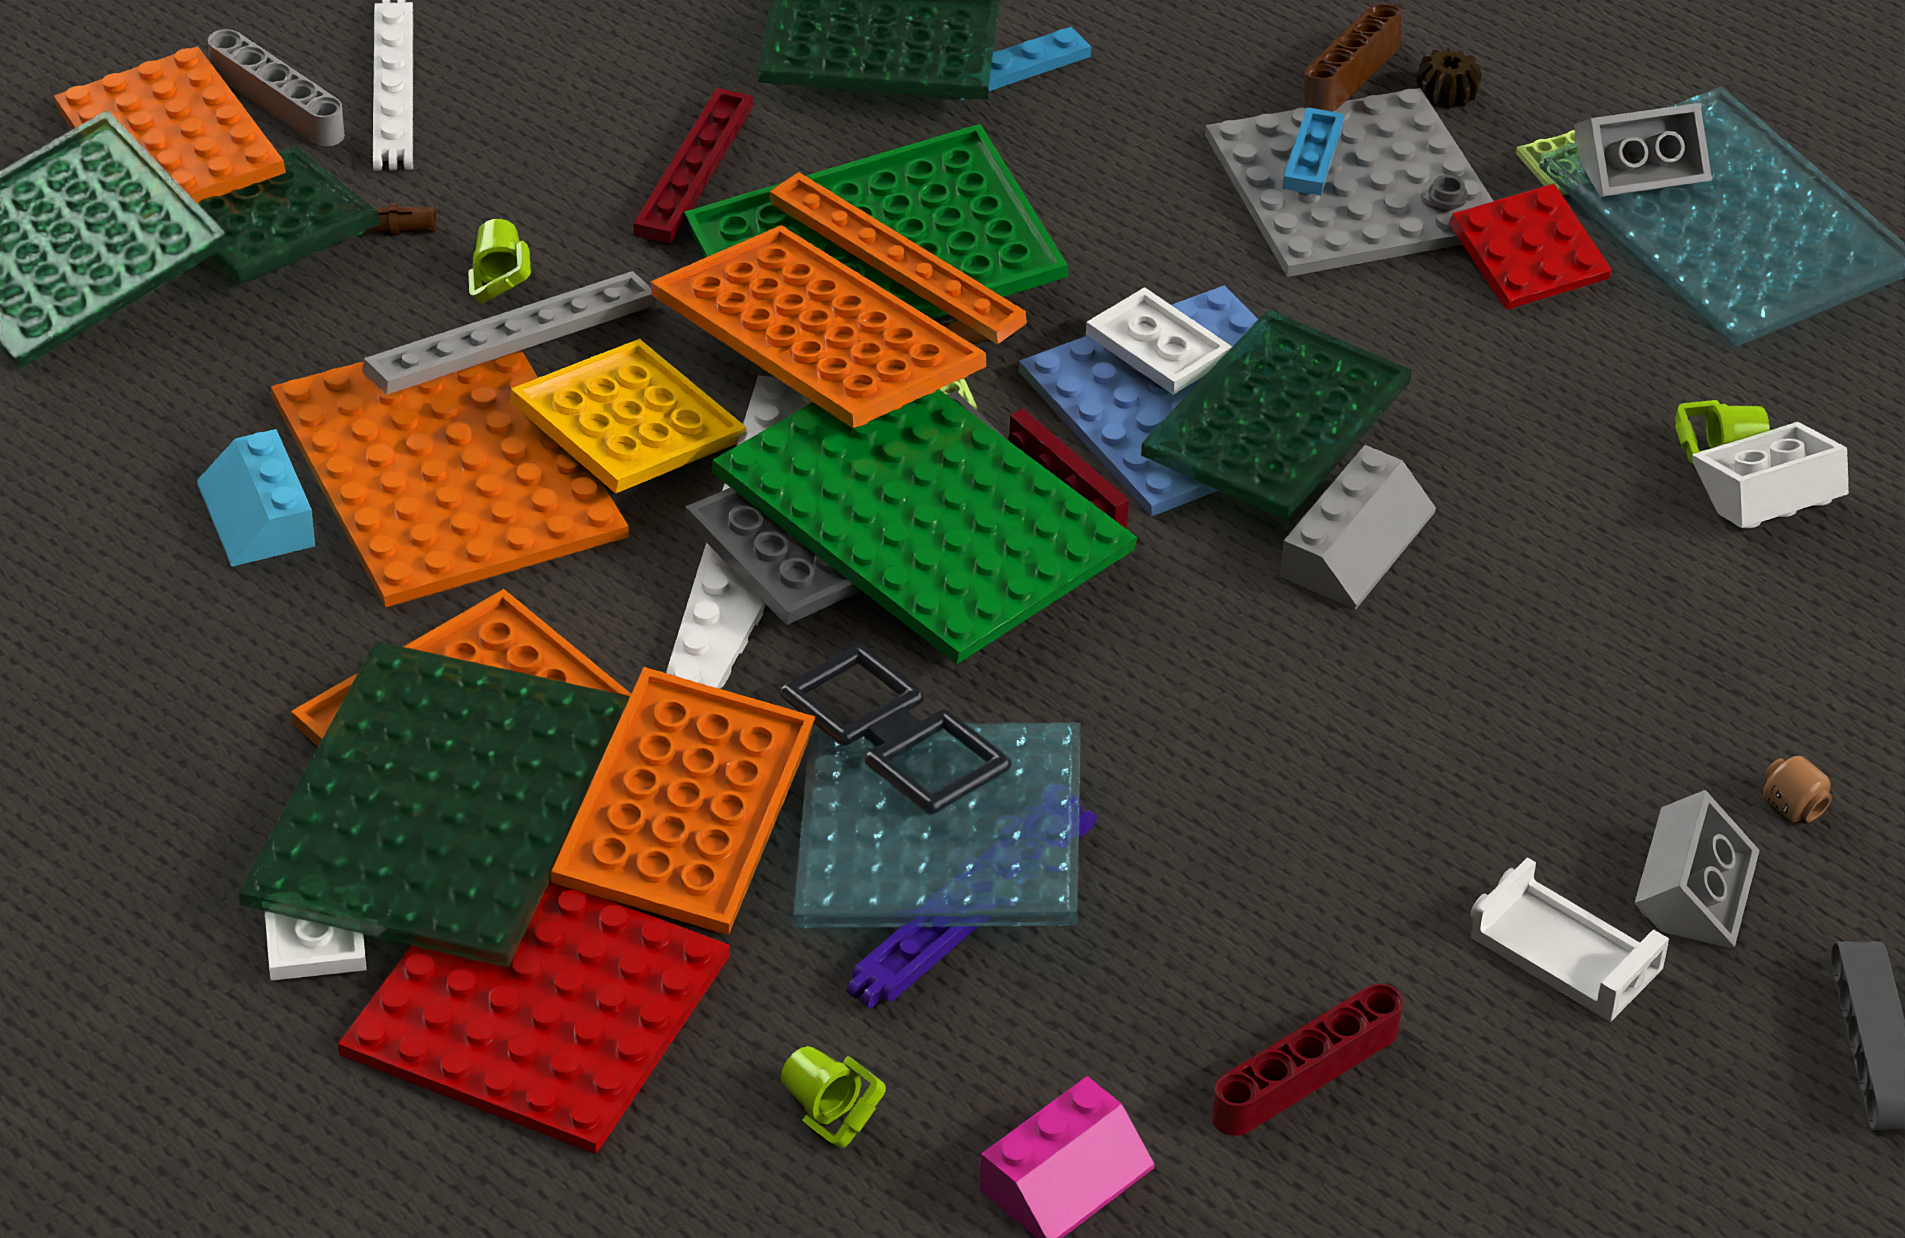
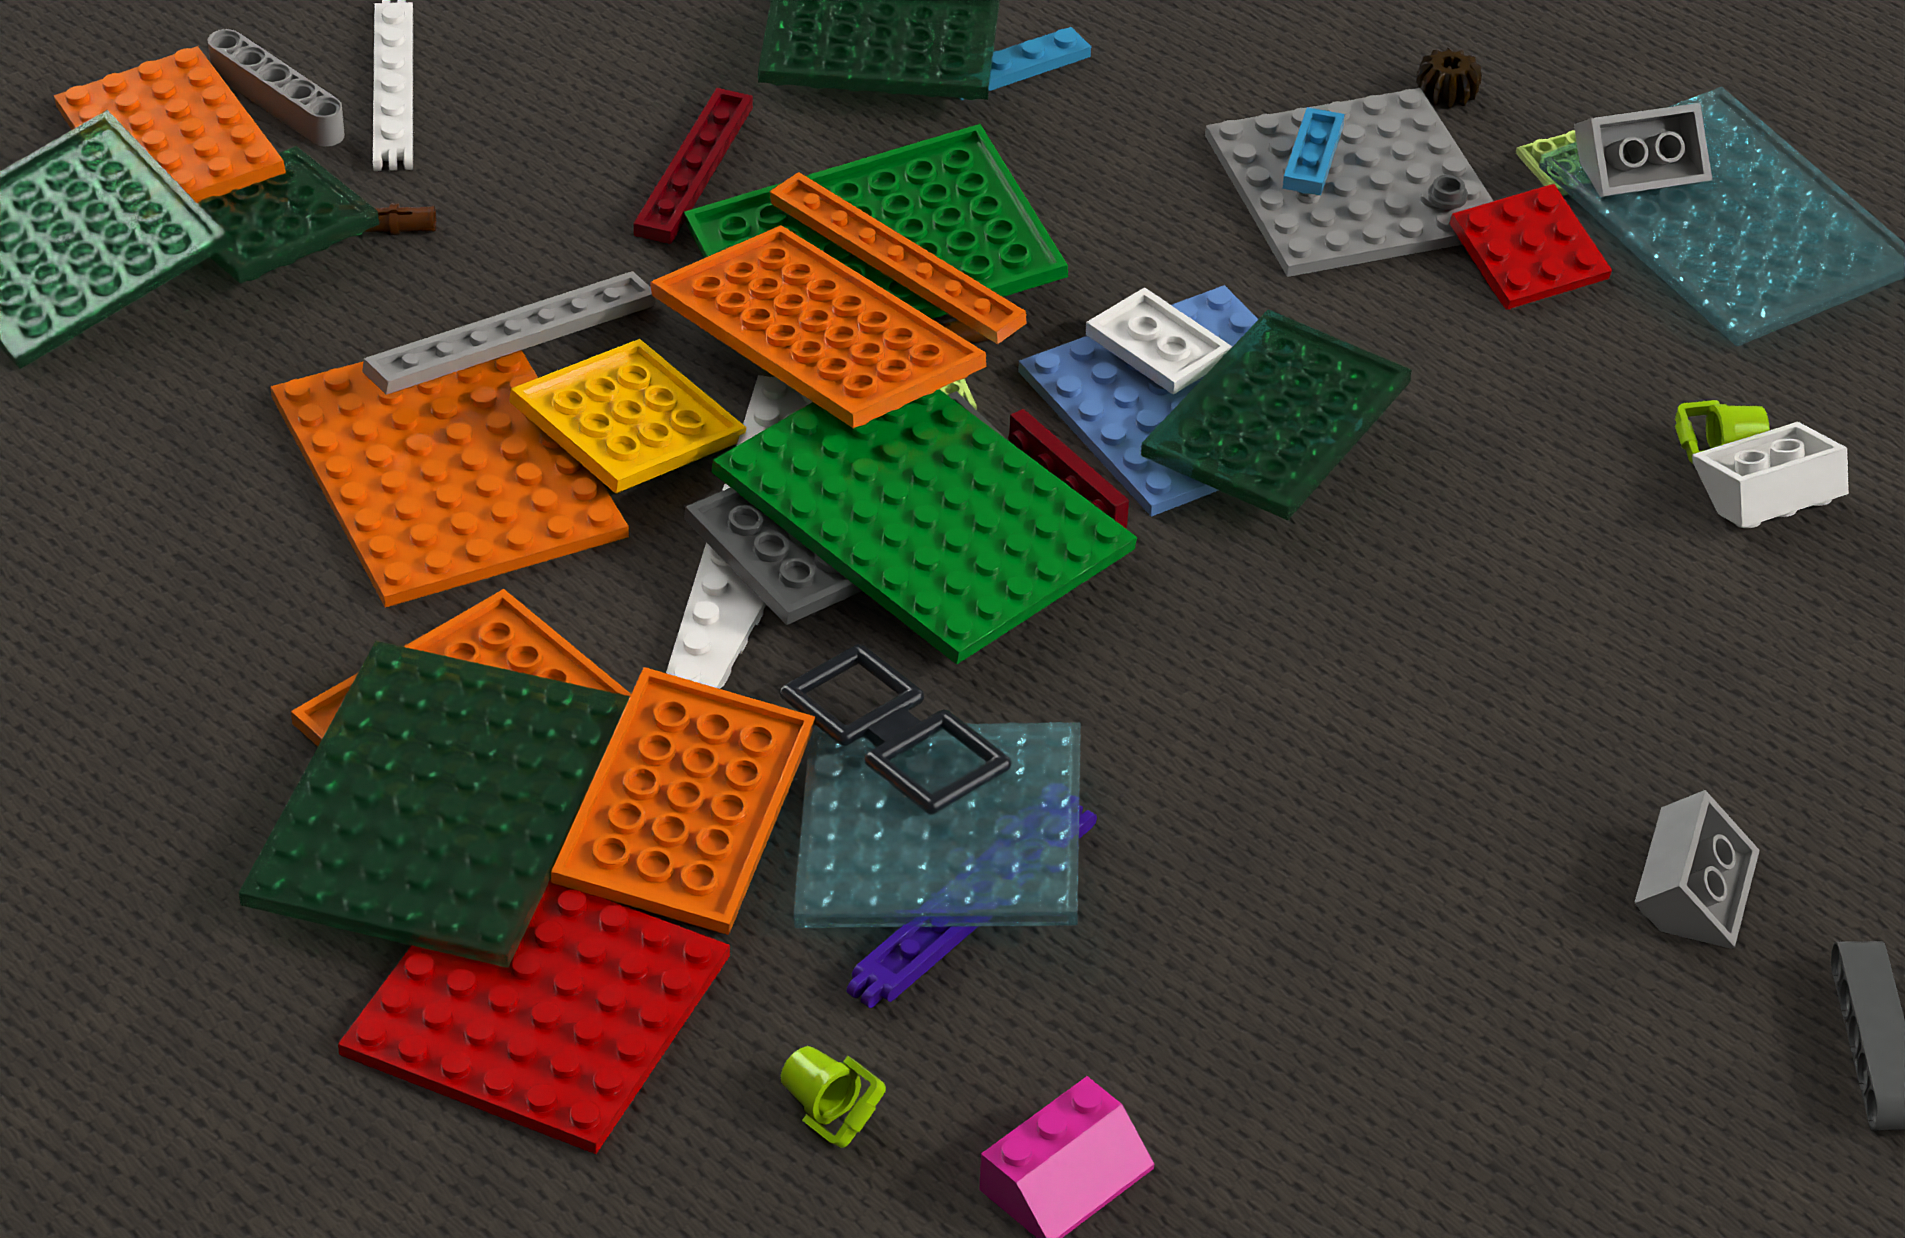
medium azure slope [197,429,315,567] -> none
white plate [264,888,367,980] -> none
lime piece [468,219,531,304] -> none
dark red beam [1212,984,1403,1136] -> none
light grey slope [1280,445,1436,609] -> none
reddish brown beam [1304,4,1401,112] -> none
white panel [1470,858,1669,1022] -> none
medium nougat head [1763,756,1832,822] -> none

